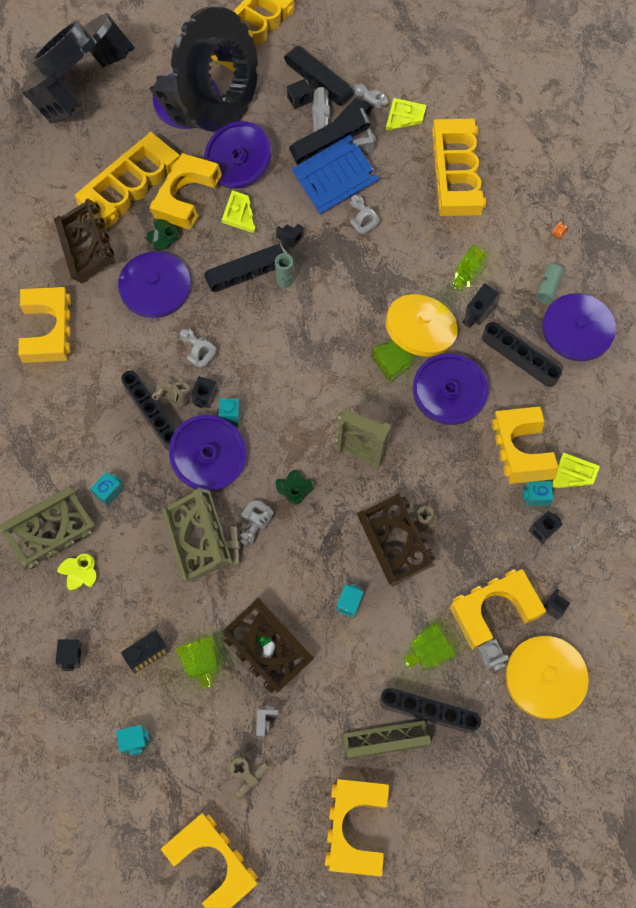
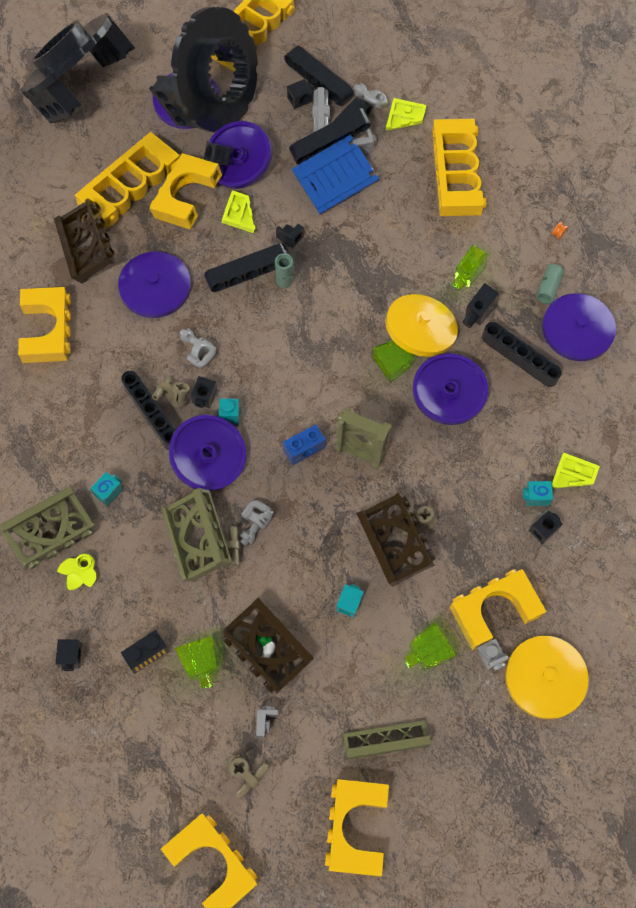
teal brick [116,725,150,756] -> none
dark green plate [144,219,180,250] -> none
dark green plate [275,470,314,505] -> none
light grey piece [350,195,380,234] -> none
black beam [380,688,481,733] -> none
yellow arch [491,407,558,484] -> none
black panel [543,588,570,620] -> none
none -> black brick [203,141,231,166]
none -> blue brick [283,425,326,466]

